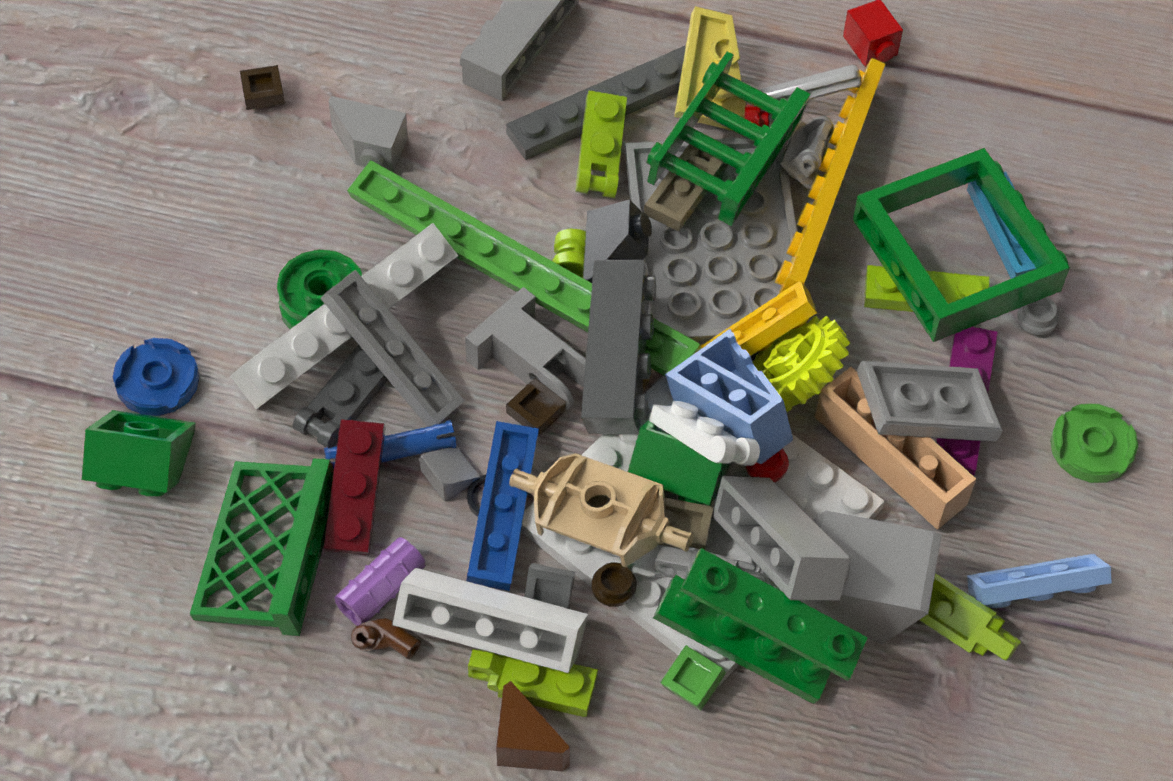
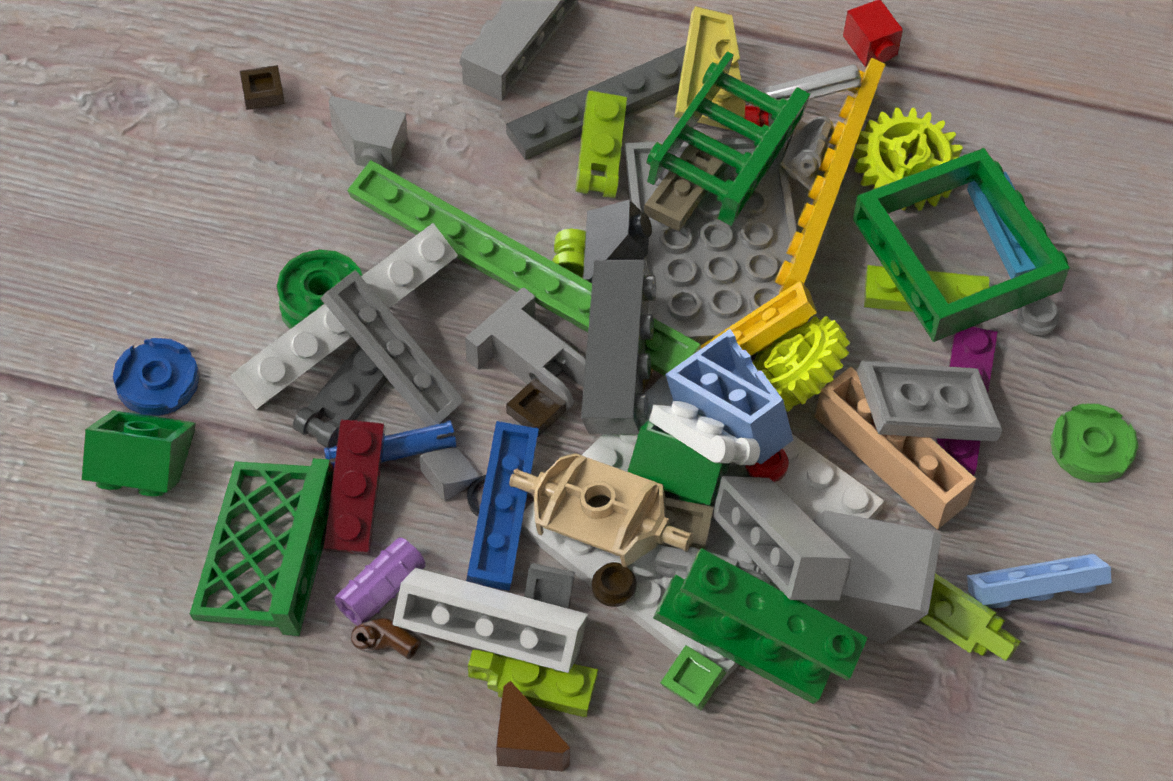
none -> neon yellow gear [853,108,963,211]

